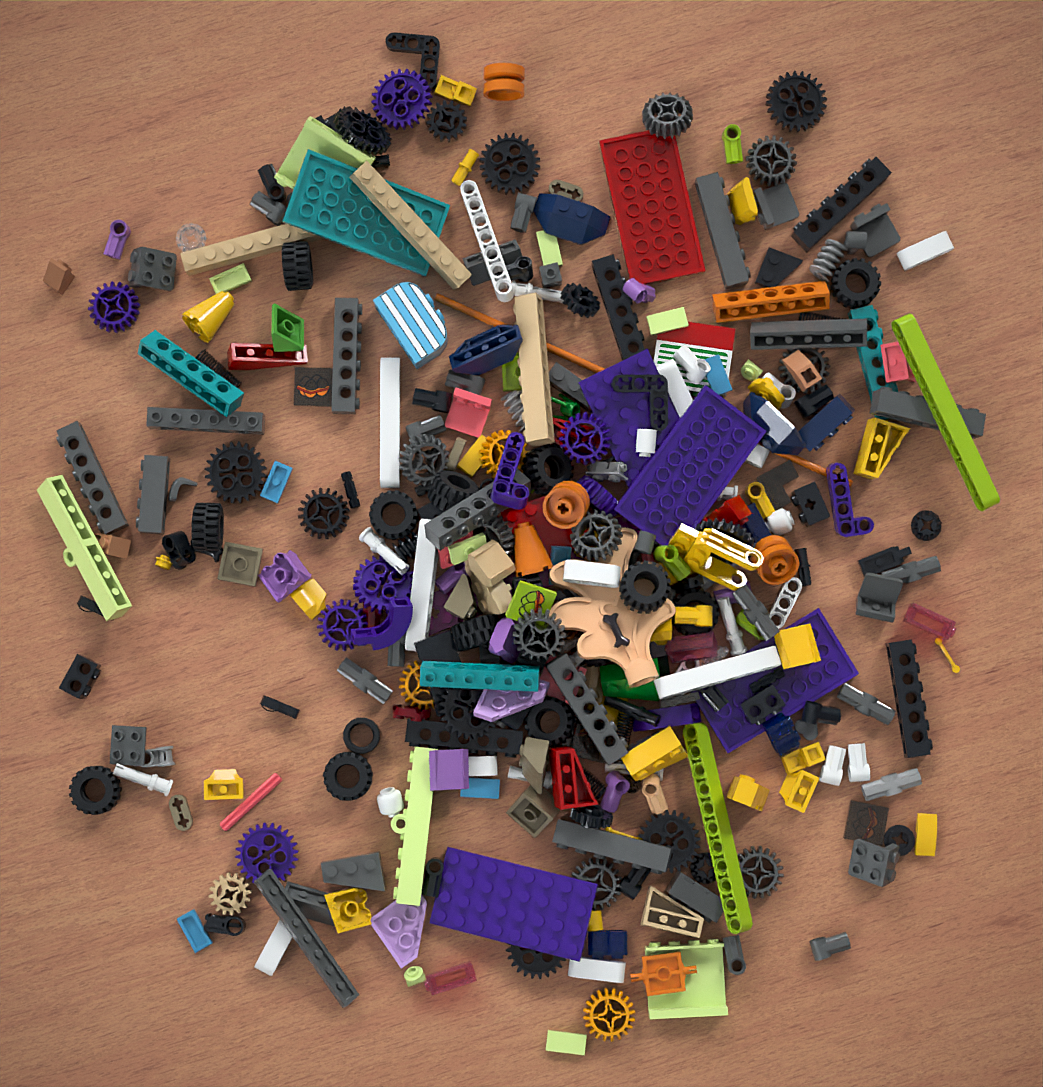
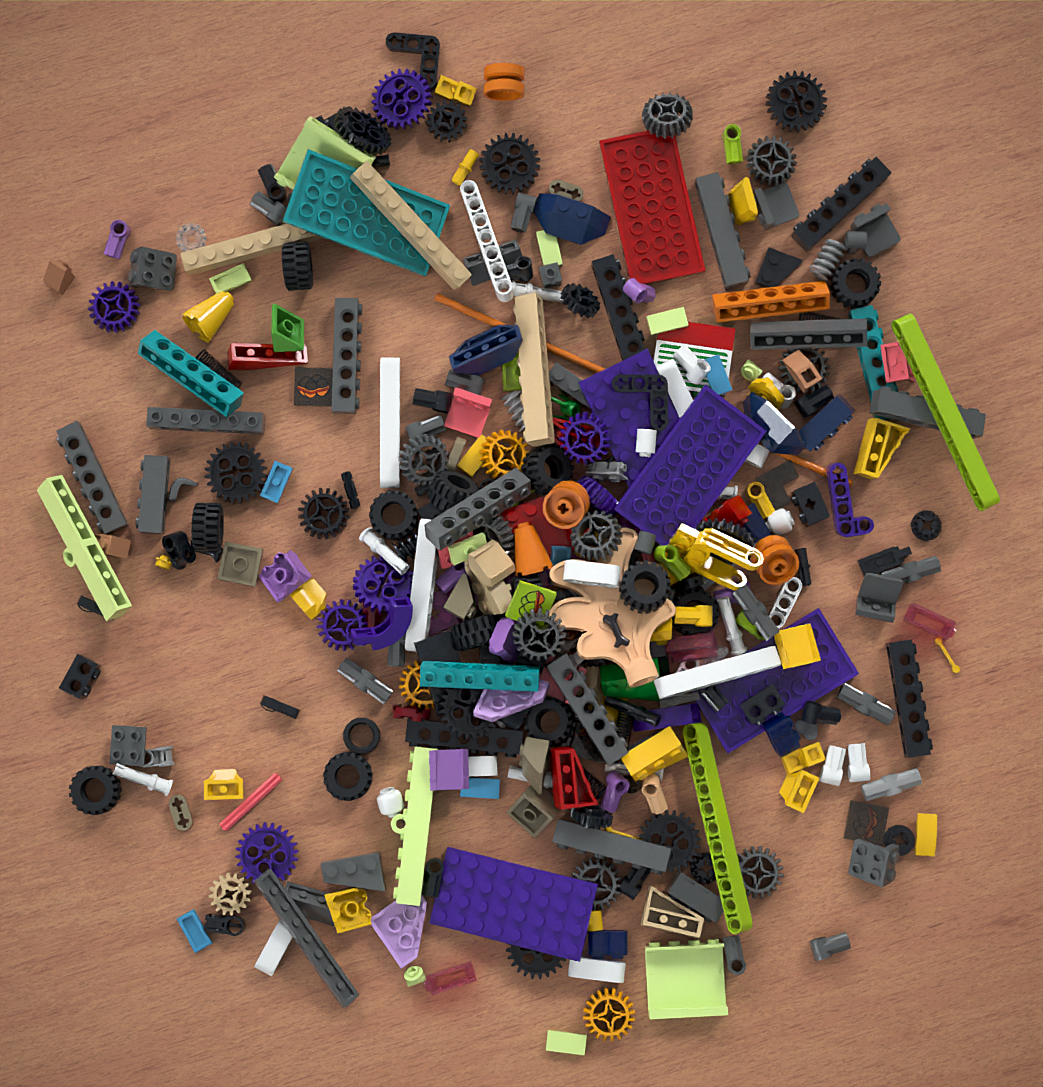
brick [373,282,448,370] -> none
dark purple beam [491,432,529,510] -> none
orange plate [630,951,697,996] -> none
yellow wedge [726,774,770,811] -> none
black axle [749,667,785,693] -> none
white beam [896,231,954,271] -> none

